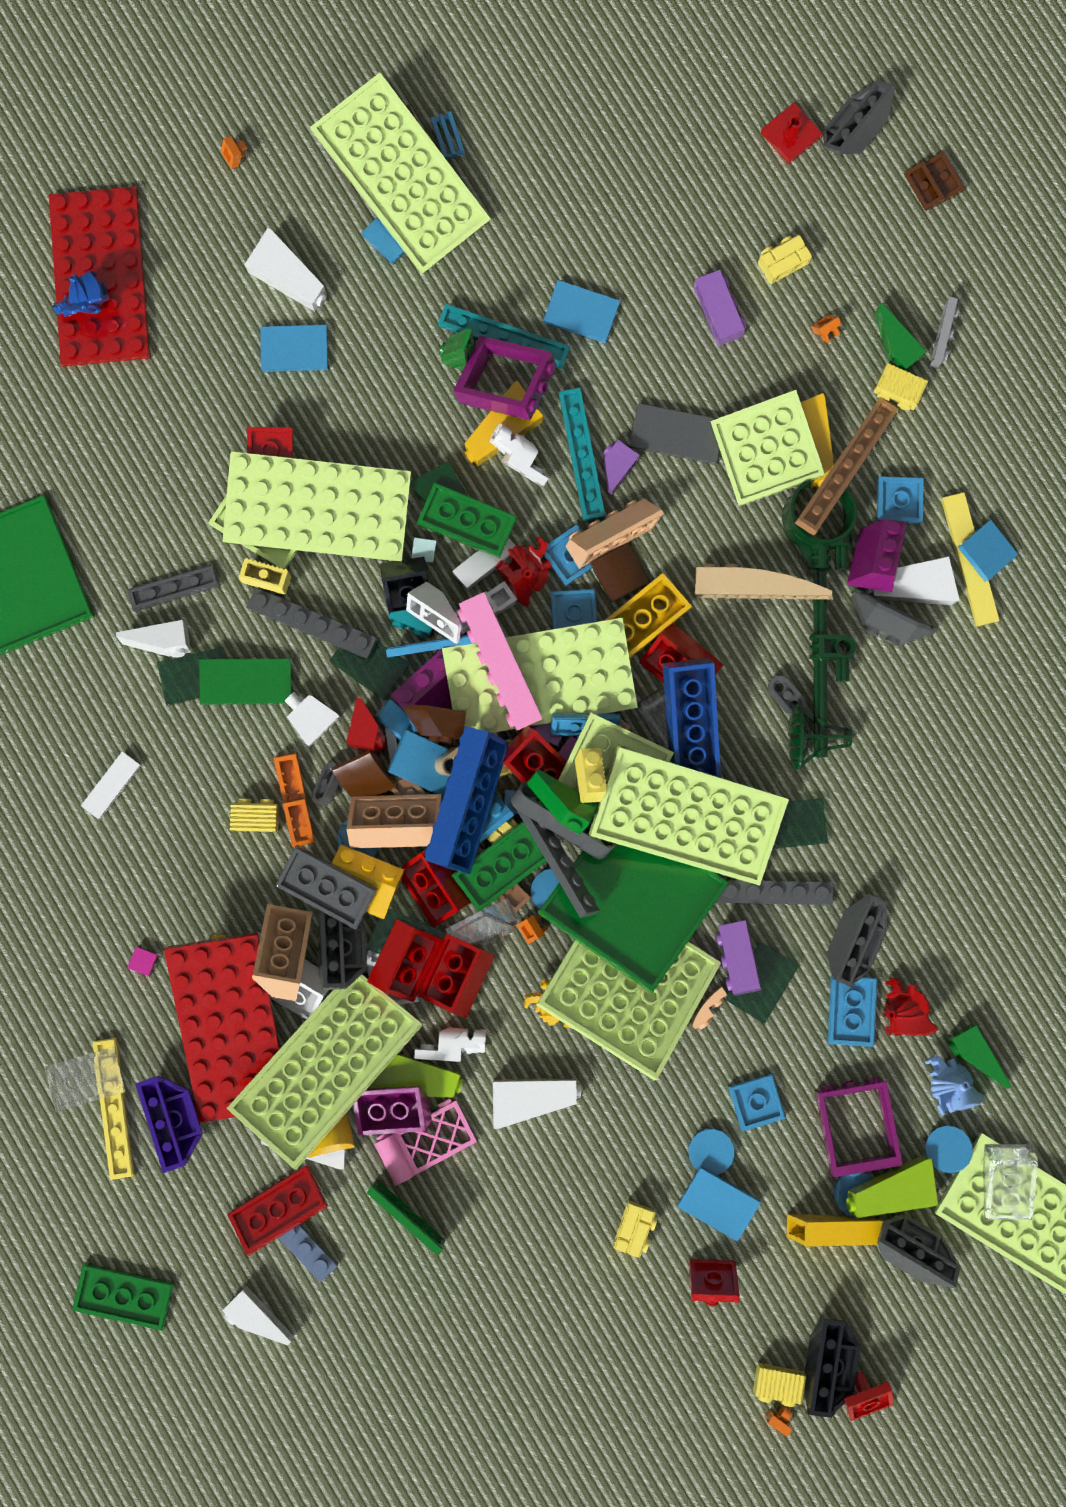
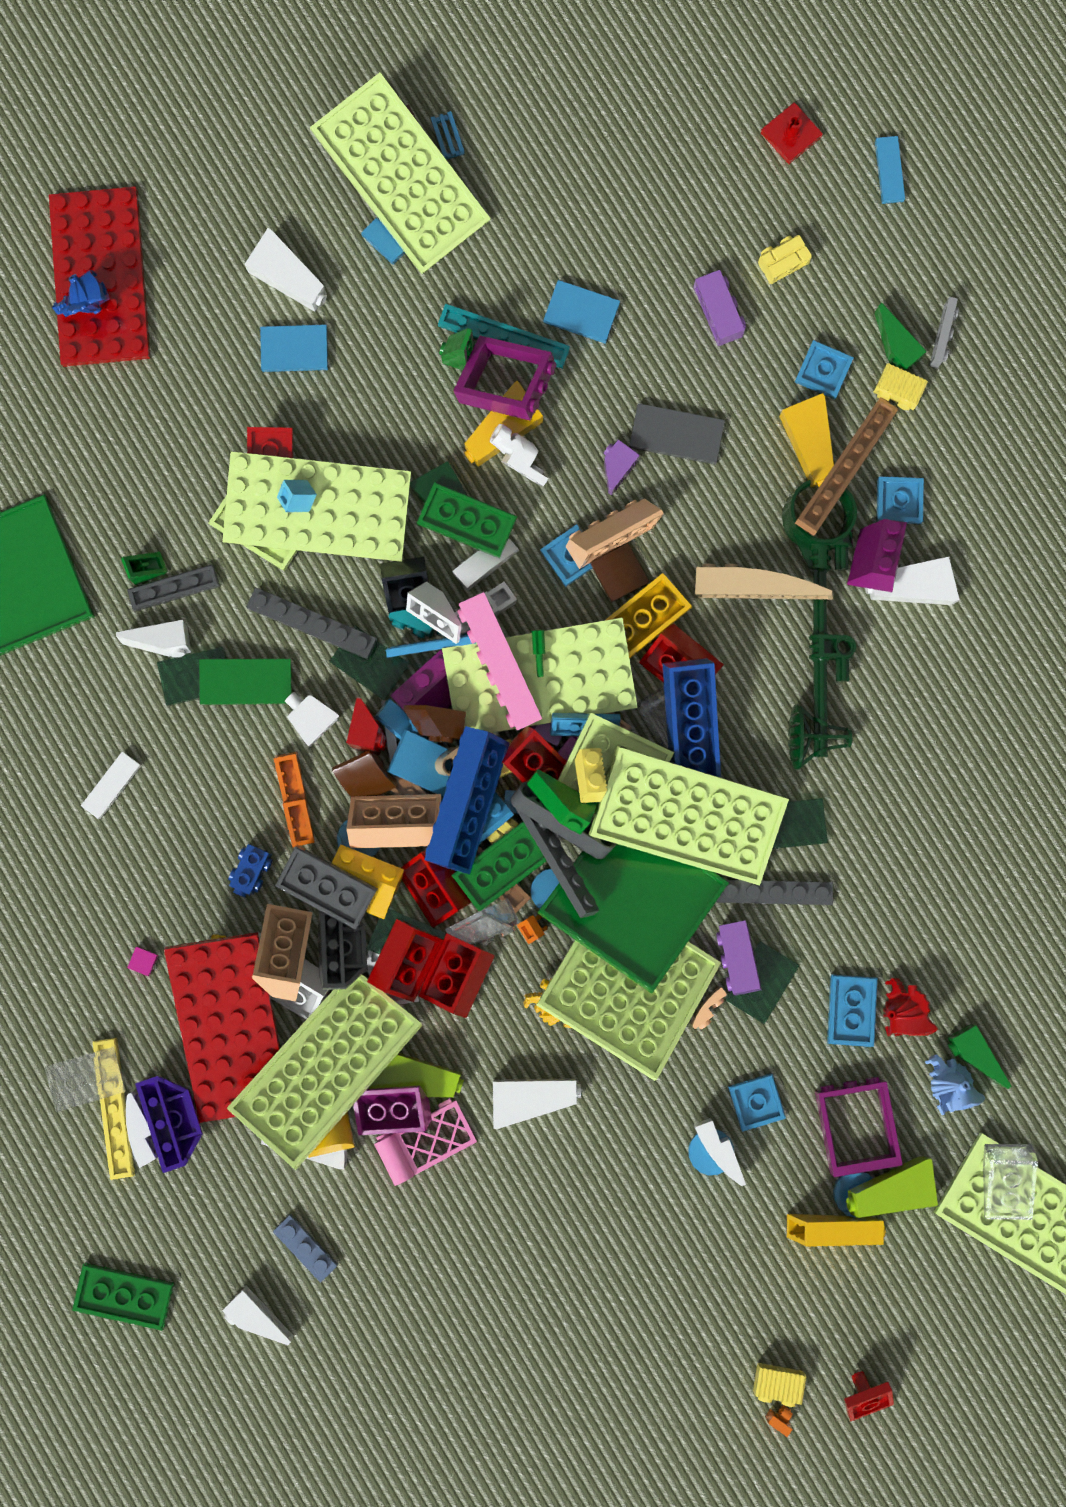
orange tile [221,136,247,169] -> none
red tile [227,1165,329,1256] -> none
light yellow brick [230,799,279,832] -> none
light yellow brick [239,558,291,595] -> none
dark grey plate [312,761,339,806] -> none
green tile [367,1180,445,1256] -> none
light aqua tile [411,538,437,564] -> none
white plate [414,1027,486,1062] -> none
red helmet [495,537,552,607] -> none
dark azure tile [551,589,597,629] -> none
teal plate [559,388,605,522] -> none
light yellow brick [613,1200,658,1258] -> none
dark azure tile [677,1166,761,1242] -> none
red tile [689,1259,740,1307] -> none
yellowish green plate [710,390,825,506] -> none
dark grey plate [768,676,806,716] -> none
black wedge [804,1318,861,1418] -> none
orange tile [811,314,842,343] -> none
dark grey wedge [823,80,895,155] -> none
dark grey wedge [827,894,887,987] -> none
dark grey wedge [851,589,938,646] -> none
dark grey wedge [877,1213,961,1288] -> none
reddish brown slope [904,151,965,211] -> none
dark azure tile [926,1126,973,1173] -> none
light yellow tile [941,493,1000,627] -> none
dark azure tile [958,520,1018,582] -> none
none -> green slope [121,552,168,585]
none -> white slope [126,1090,158,1168]
none -> blue brick [228,844,273,898]
none -> medium azure panel [277,480,317,512]
none -> green axle [531,630,545,677]
none -> white slope [693,1118,746,1186]
none -> dark azure plate [795,340,854,400]
none -> dark azure tile [875,136,905,204]

